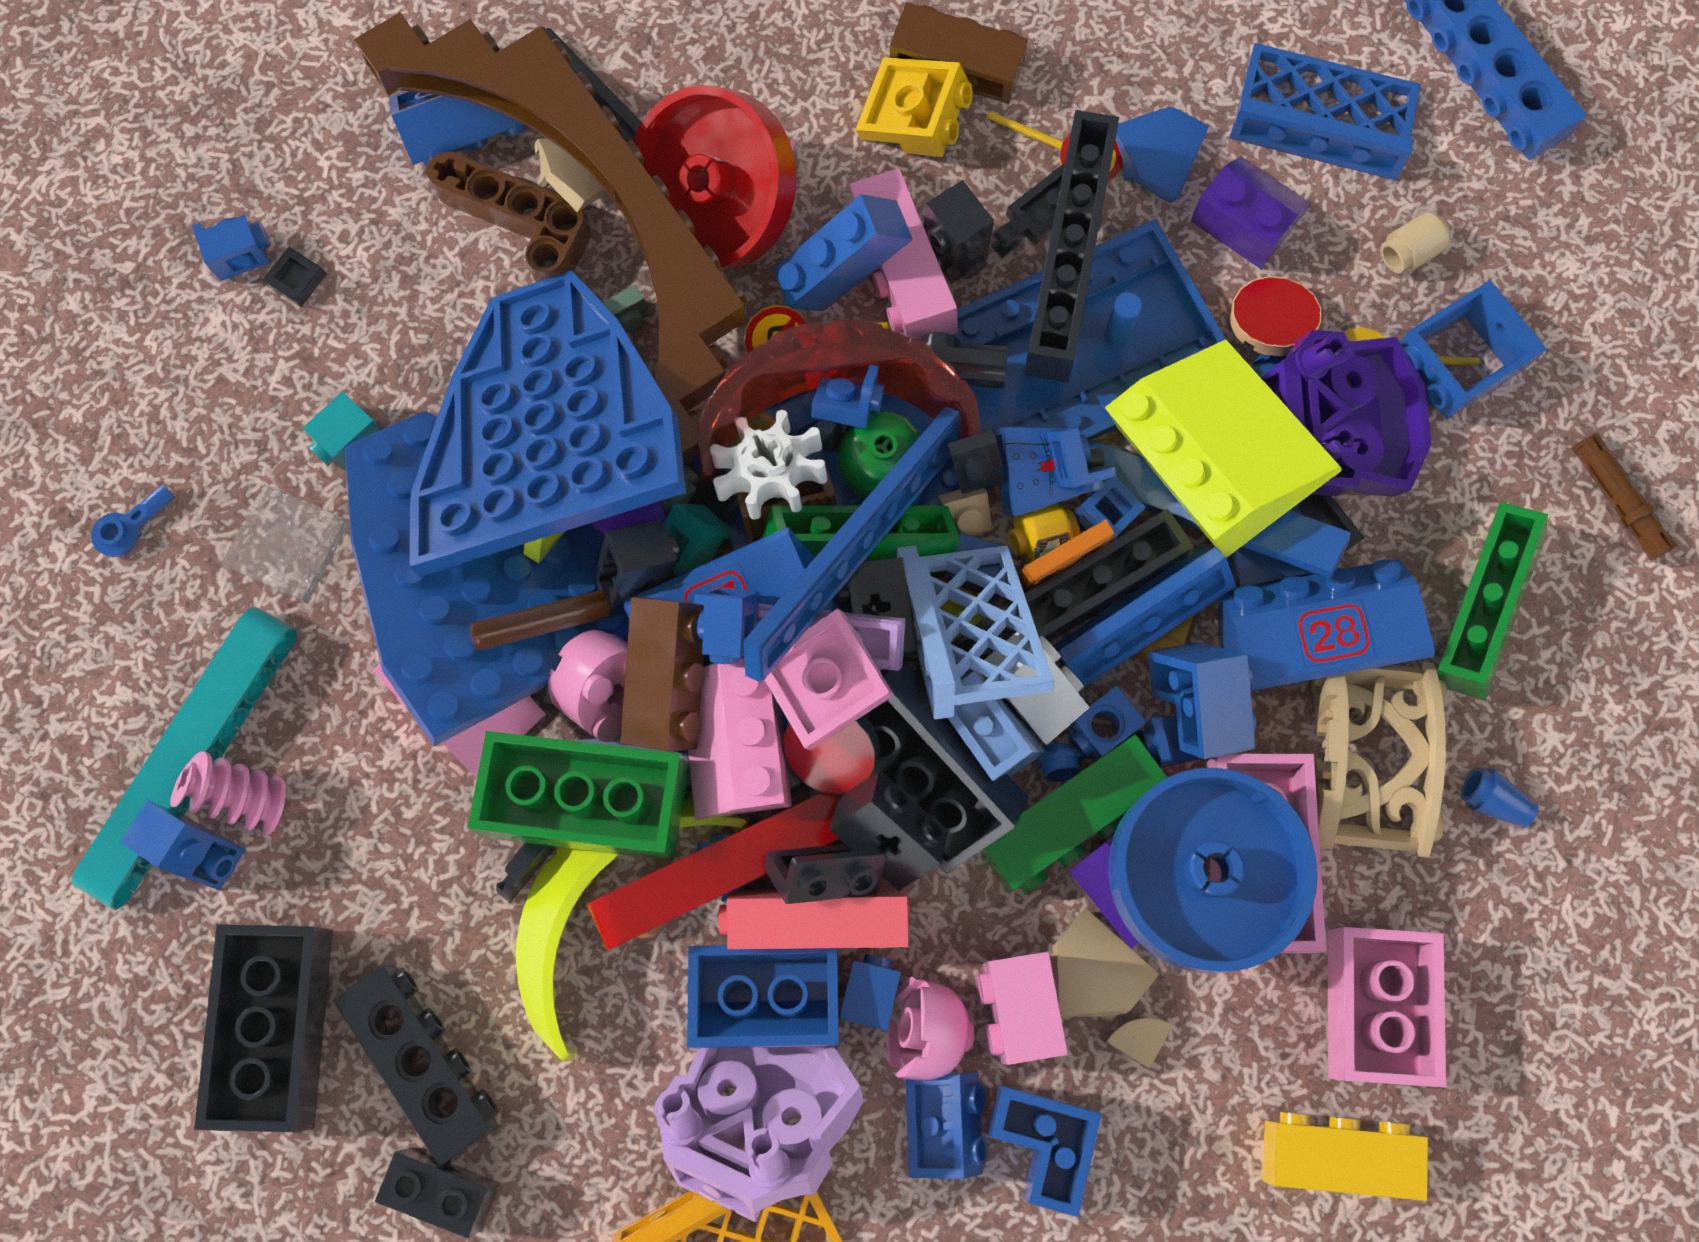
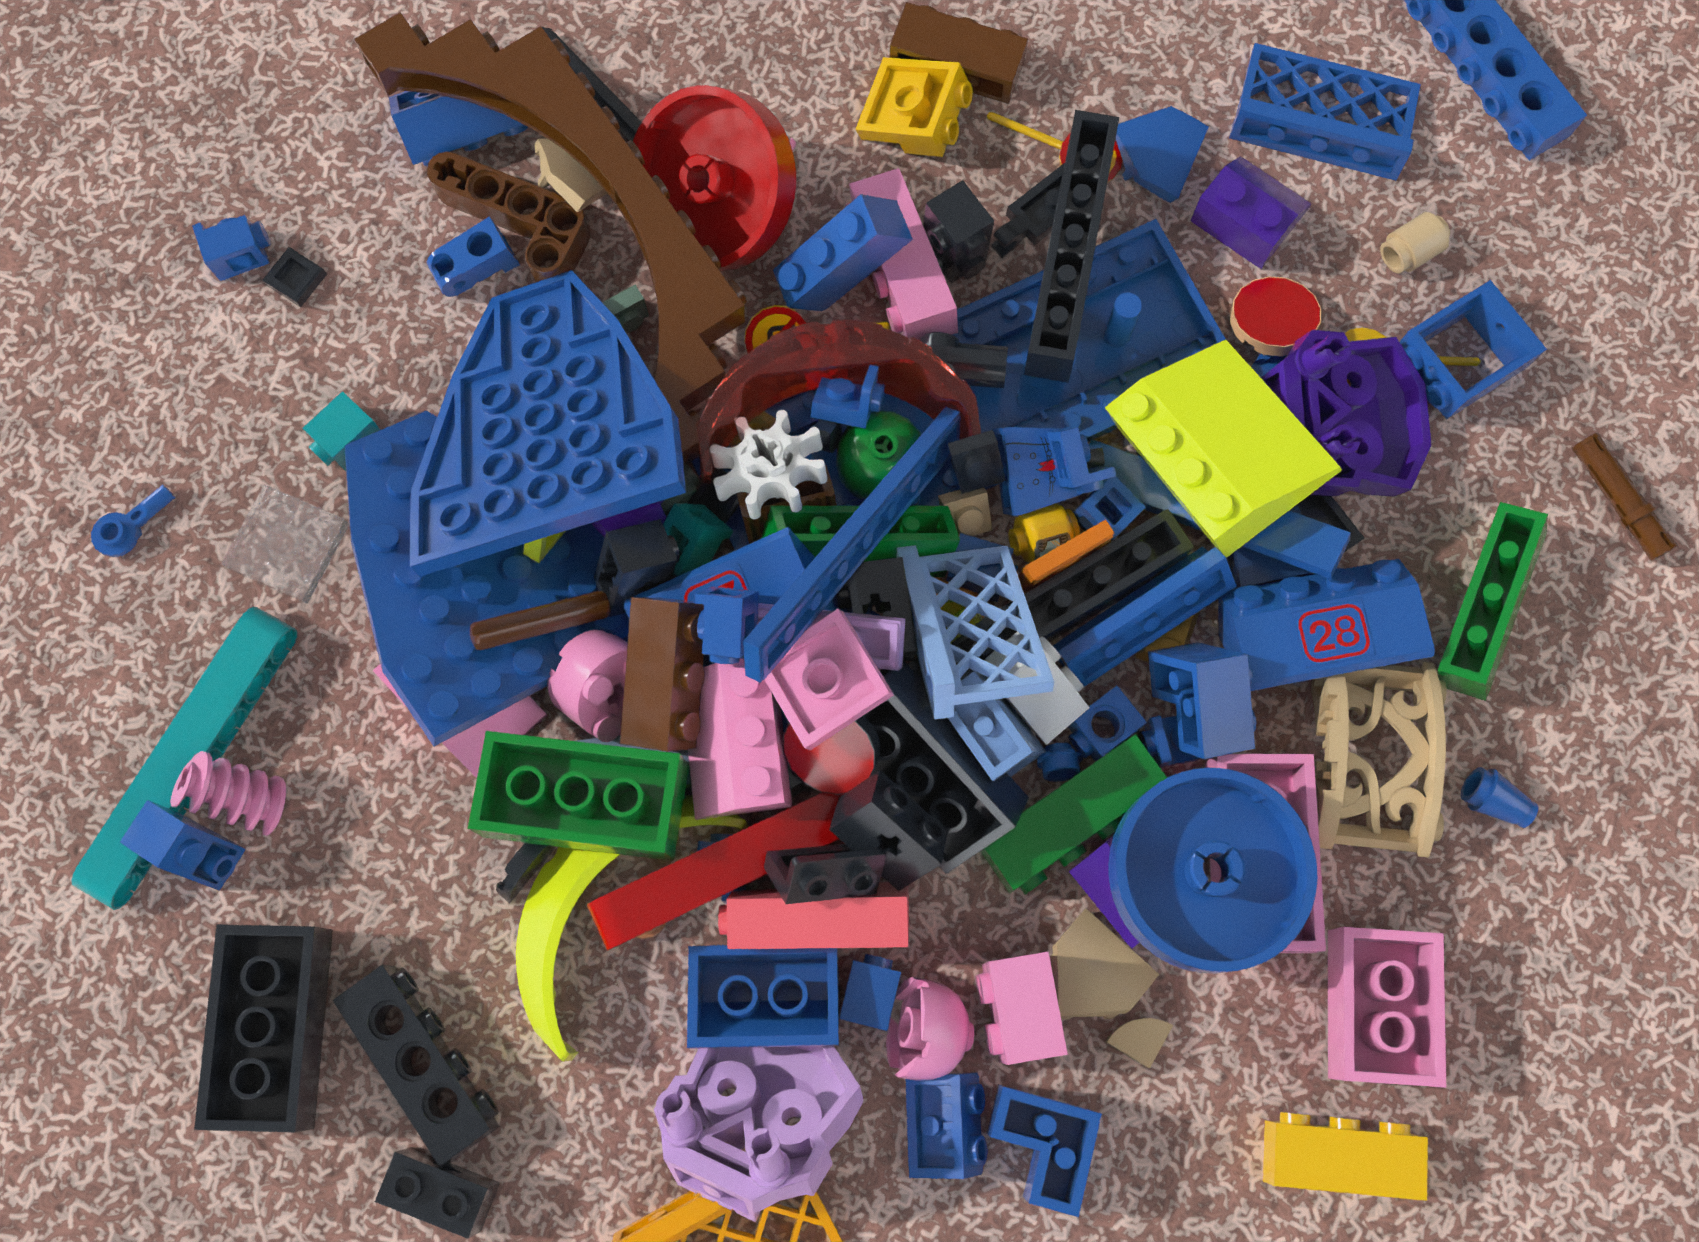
none -> blue leg [427,216,520,297]

